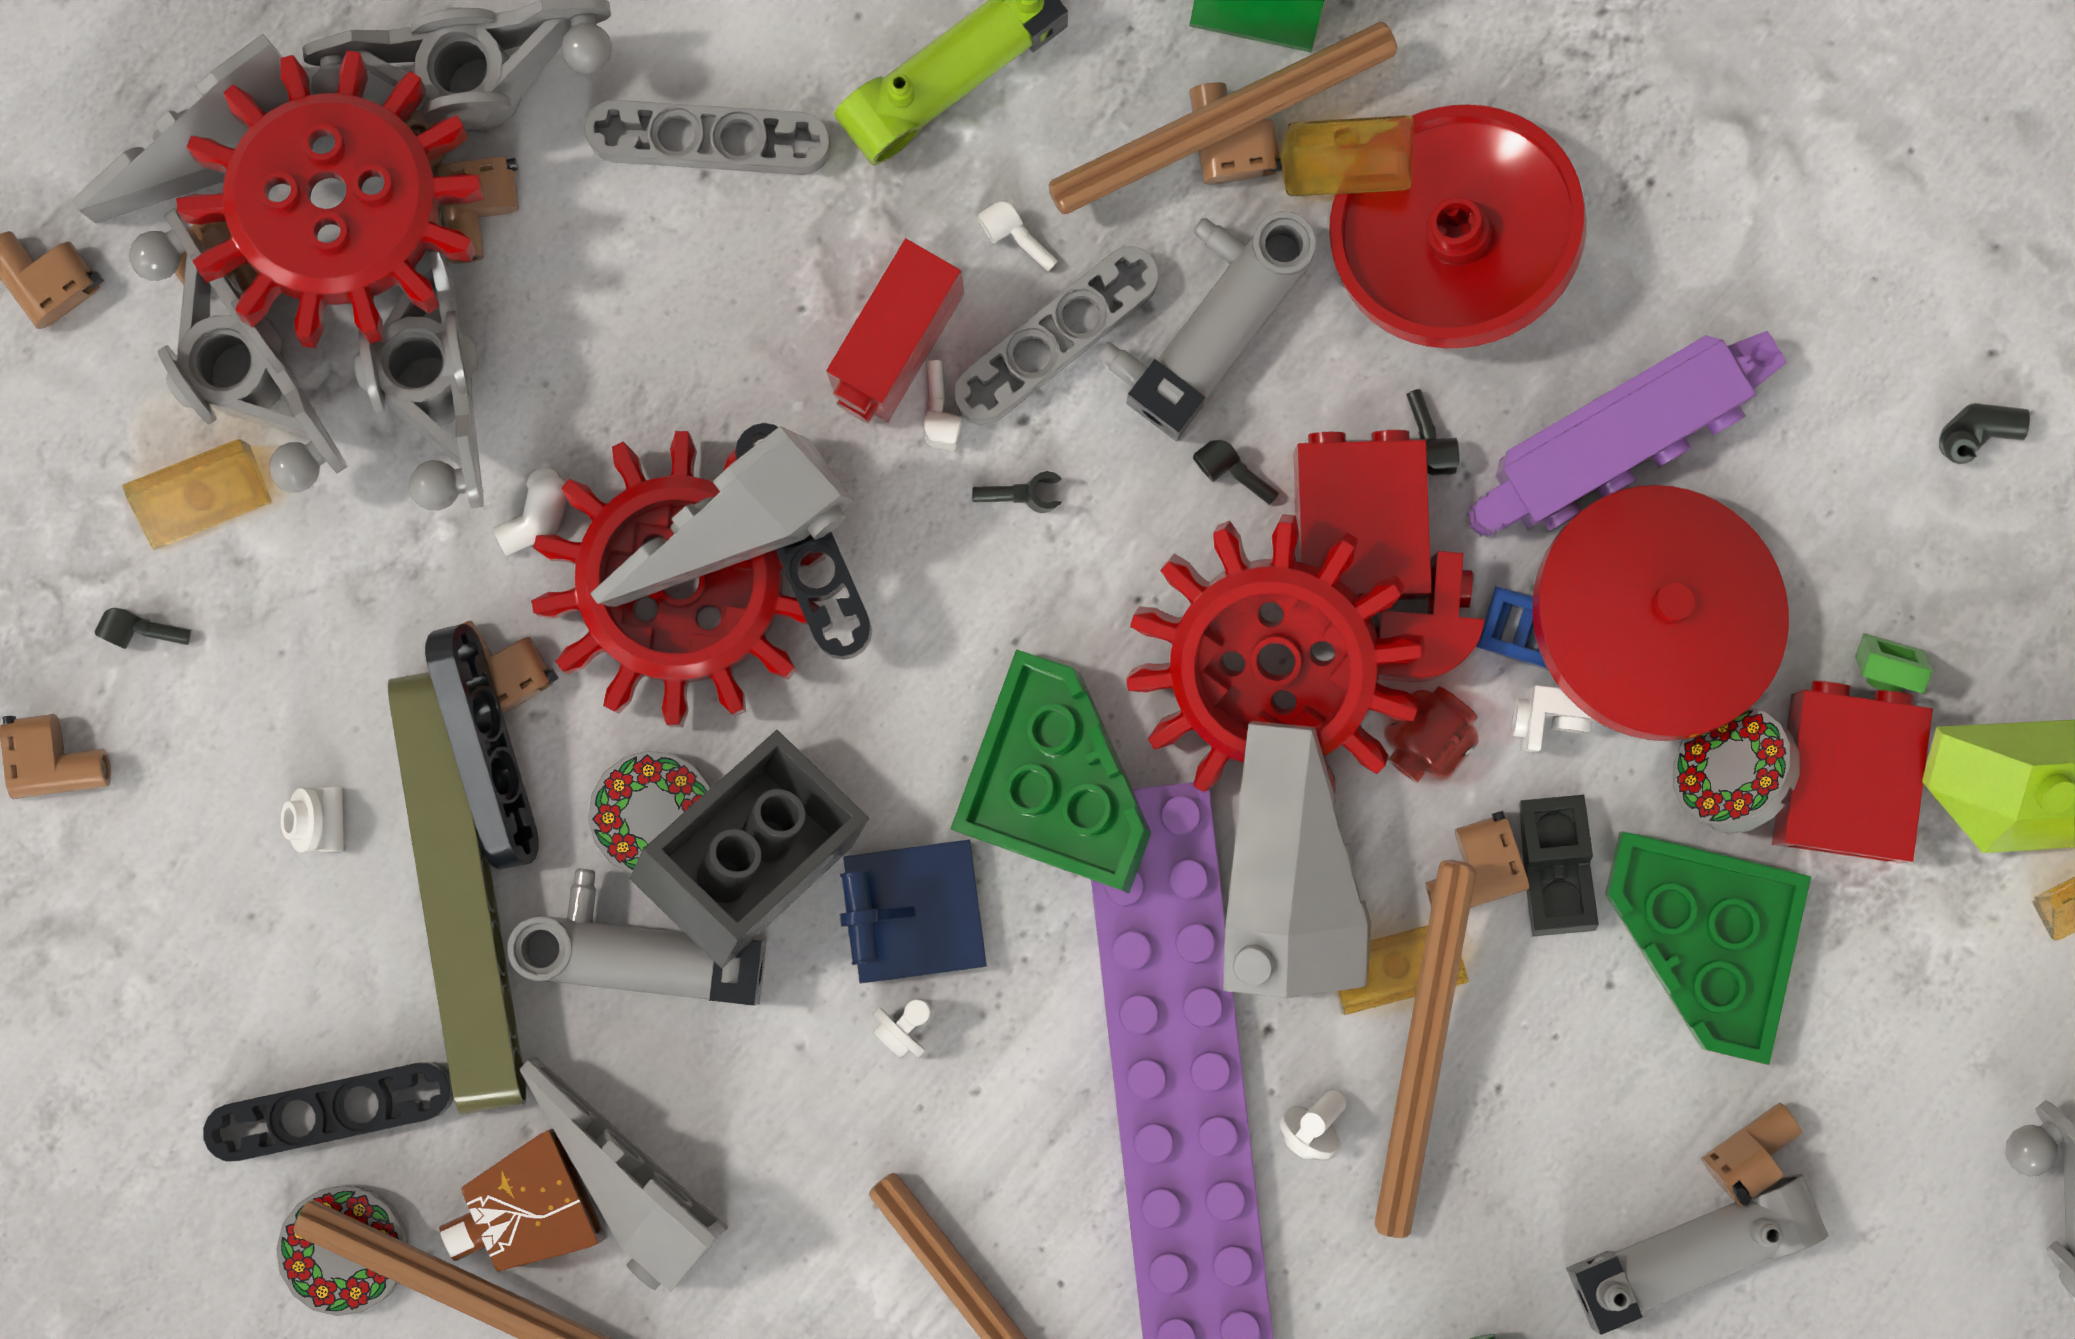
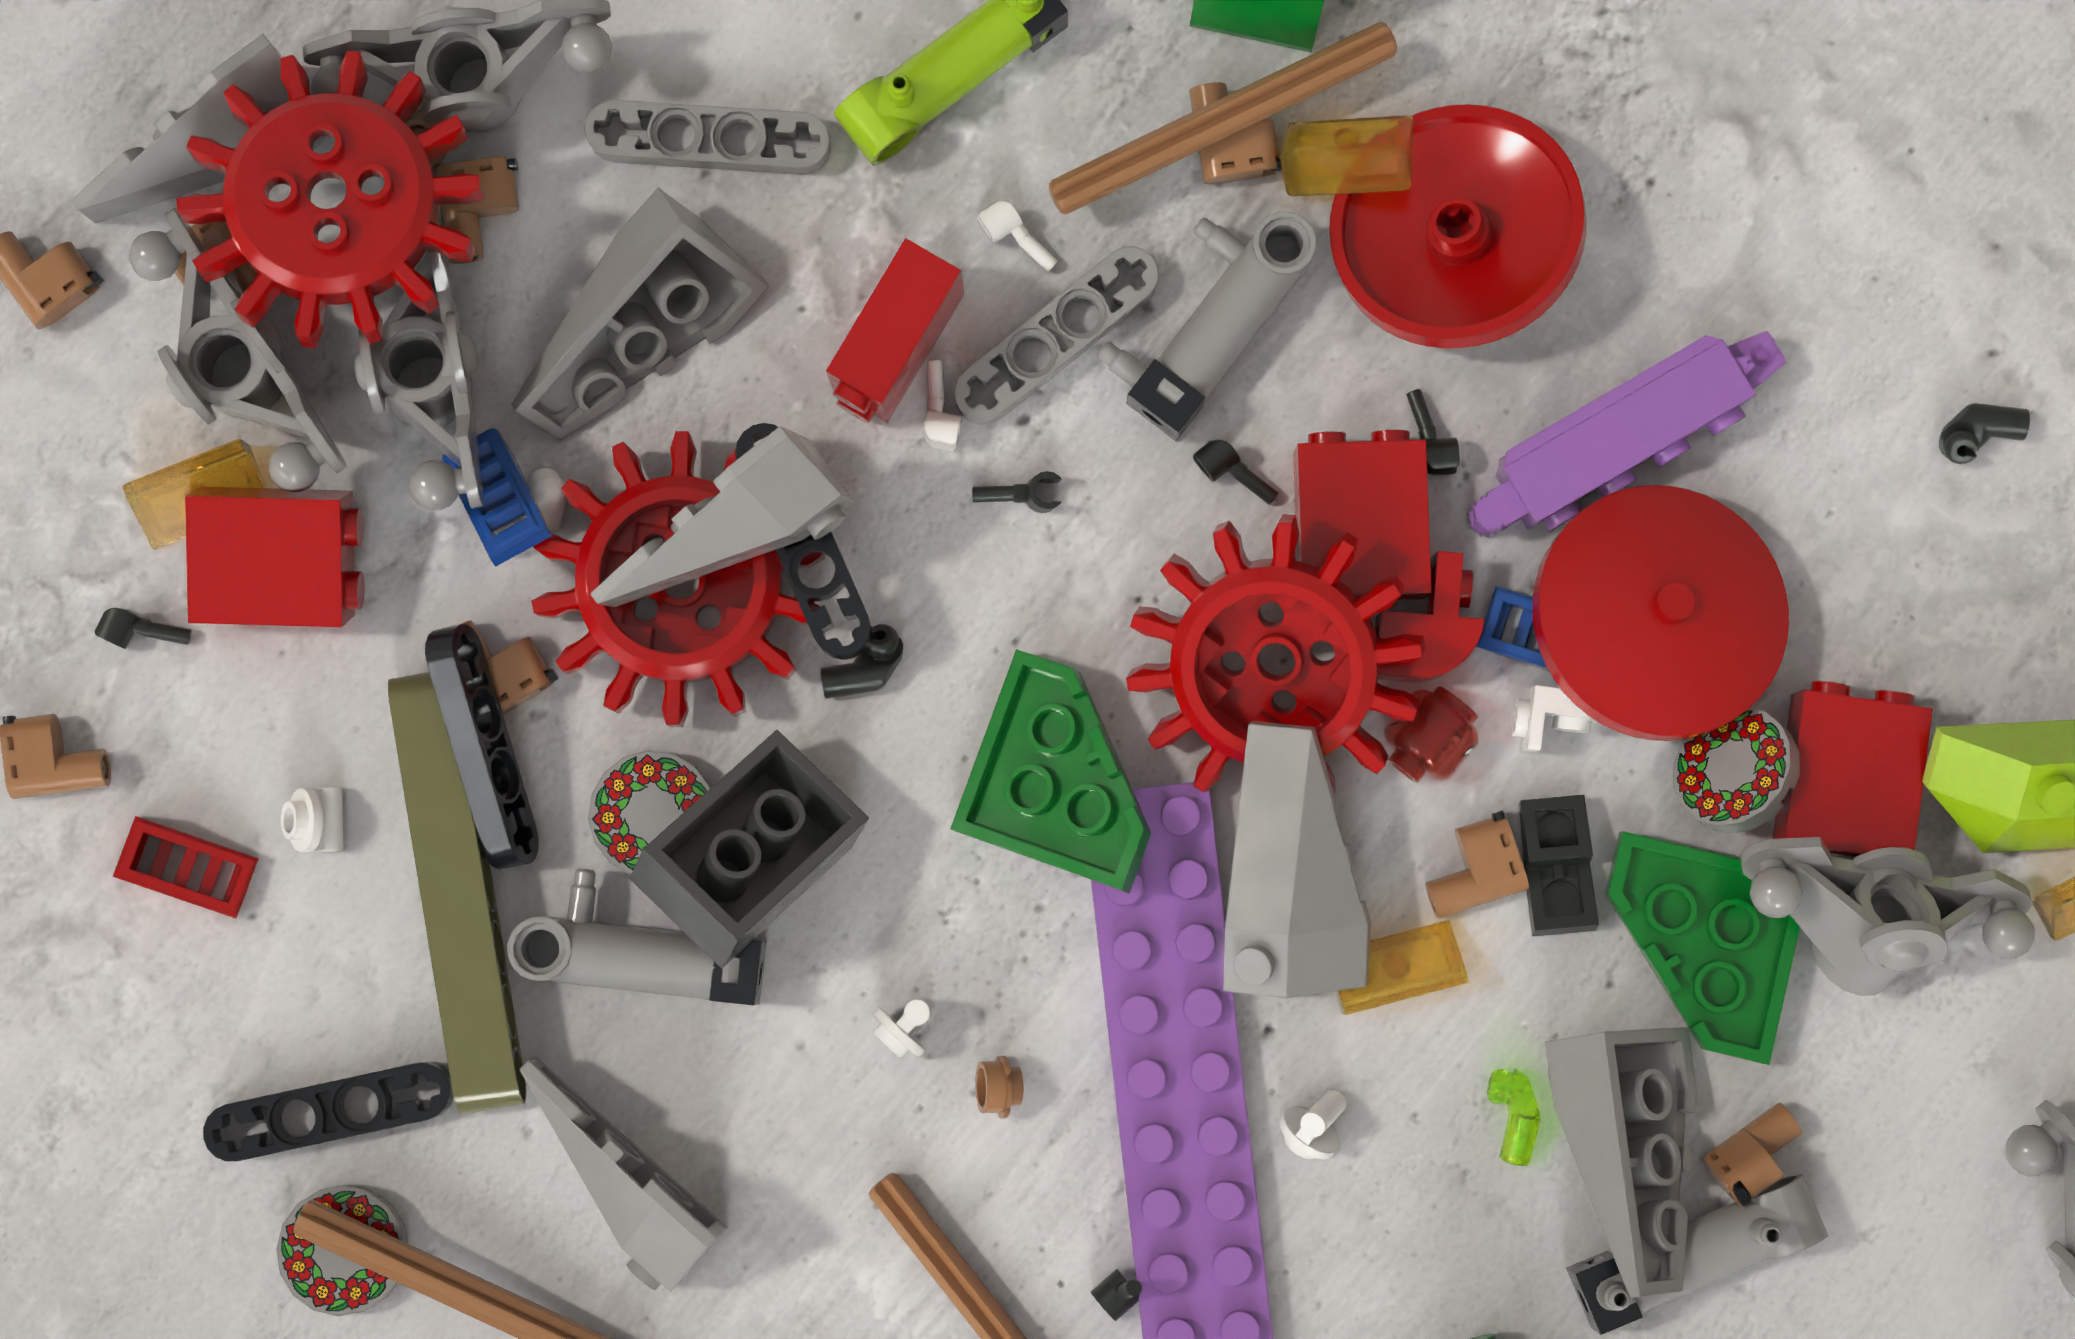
dark orange torso [439,1129,606,1271] -> none
dark blue plate [839,839,987,984] -> none
medium nougat axle [1374,860,1476,1238] -> none
bright green plate [1855,633,1933,694] -> none
none -> red slope [112,816,259,919]
none -> red brick [185,486,365,627]
none -> blue slope [442,428,552,567]
none -> light grey wedge [511,187,770,441]
none -> pearl dark grey arm [820,624,903,699]
none -> medium nougat plate [975,1056,1024,1119]
none -> pearl dark grey hand [1091,1269,1142,1321]
none -> clear neon green arm [1487,1068,1541,1166]
none -> light grey wedge [1545,1027,1697,1298]
none -> light grey piece [1740,837,2035,996]

